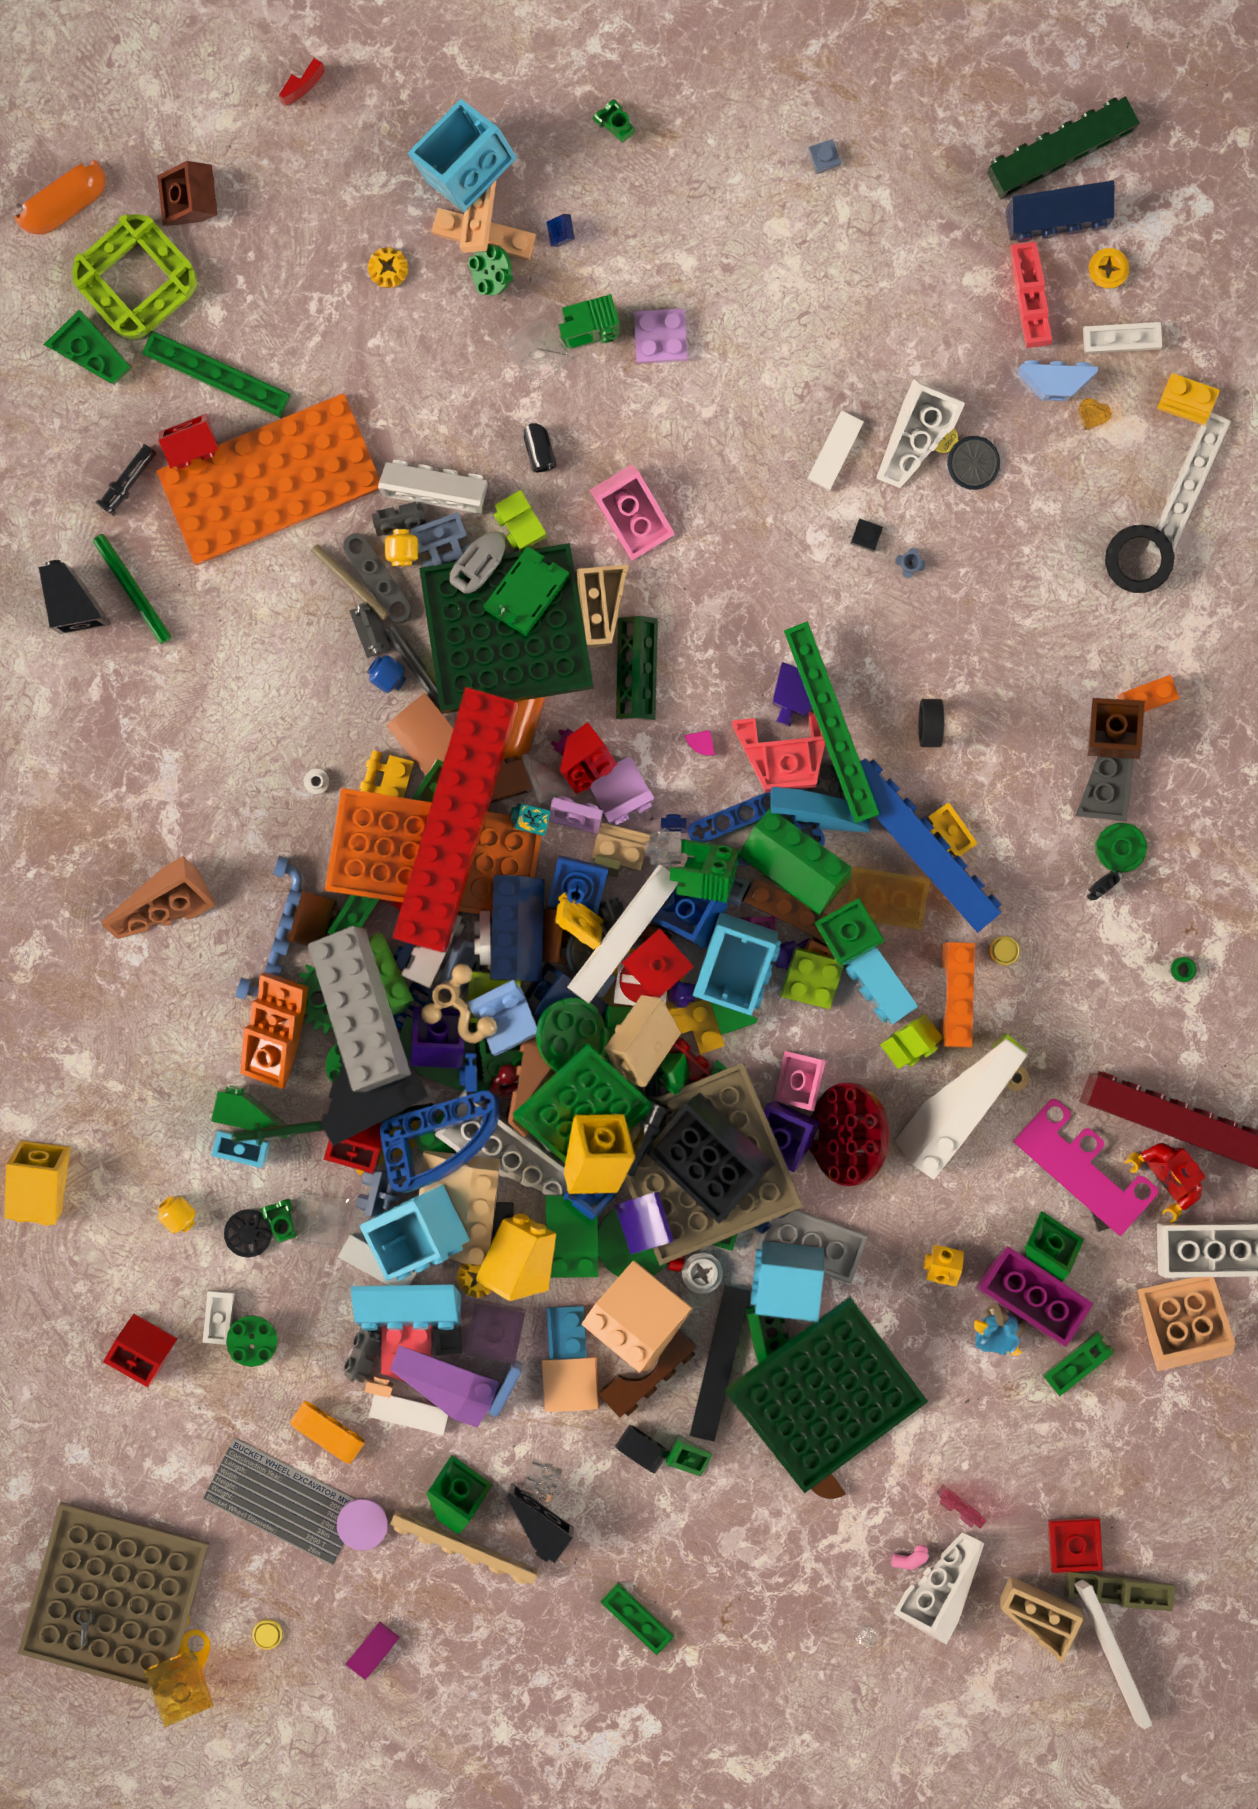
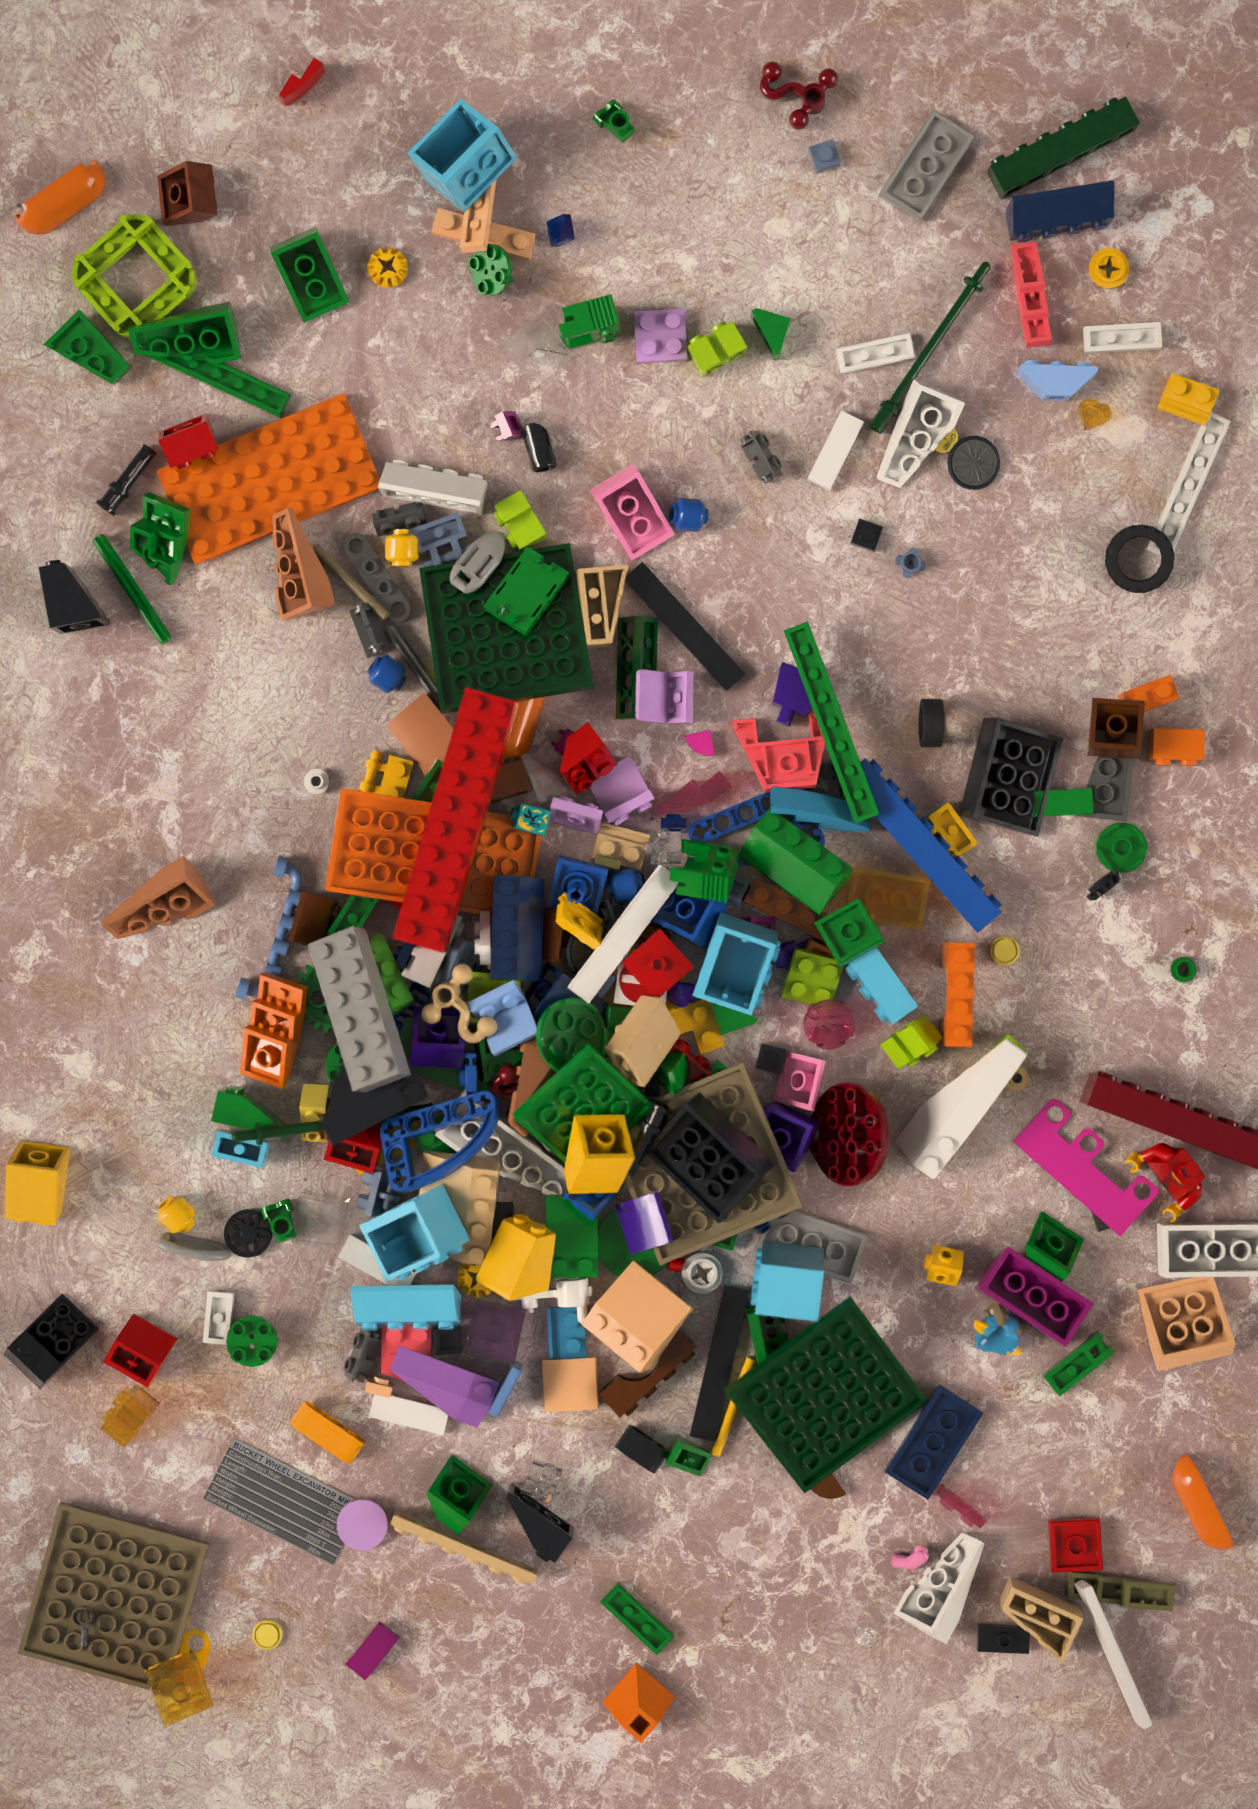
none -> black slope [3,1294,99,1390]
none -> clear yellow brick [100,1384,160,1448]
none -> green wedge [128,301,241,364]
none -> green slope [130,492,190,585]
none -> light grey piece [157,1232,231,1261]
none -> green slope [270,226,350,323]
none -> nougat wedge [272,507,335,621]
none -> light yellow slope [299,1084,330,1142]
none -> magenta tile [491,411,524,441]
none -> white piece [501,1277,593,1324]
none -> orange slope [602,1662,675,1743]
none -> blue head [607,868,645,903]
none -> black tile [625,562,745,692]
none -> lavender bracket [635,669,694,725]
none -> clear pink slope [653,771,732,816]
none -> blue head [669,498,709,532]
none -> lime brick [687,321,747,377]
none -> yellow bar [711,1357,756,1457]
none -> dark grey hinge [740,431,783,484]
none -> green slope [751,308,791,361]
none -> black plate [755,1043,786,1075]
none -> dark red piece [760,61,838,130]
none -> clear pink plate [803,999,855,1050]
none -> white tile [836,333,916,375]
none -> dark green bar [868,261,990,434]
none -> light grey tile [878,109,976,223]
none -> dark blue plate [884,1384,983,1500]
none -> black slope [958,718,1063,837]
none -> black plate [977,1624,1030,1654]
none -> green tile [1032,788,1094,817]
none -> orange brick [1148,728,1205,767]
none -> orange brick [1172,1454,1234,1550]

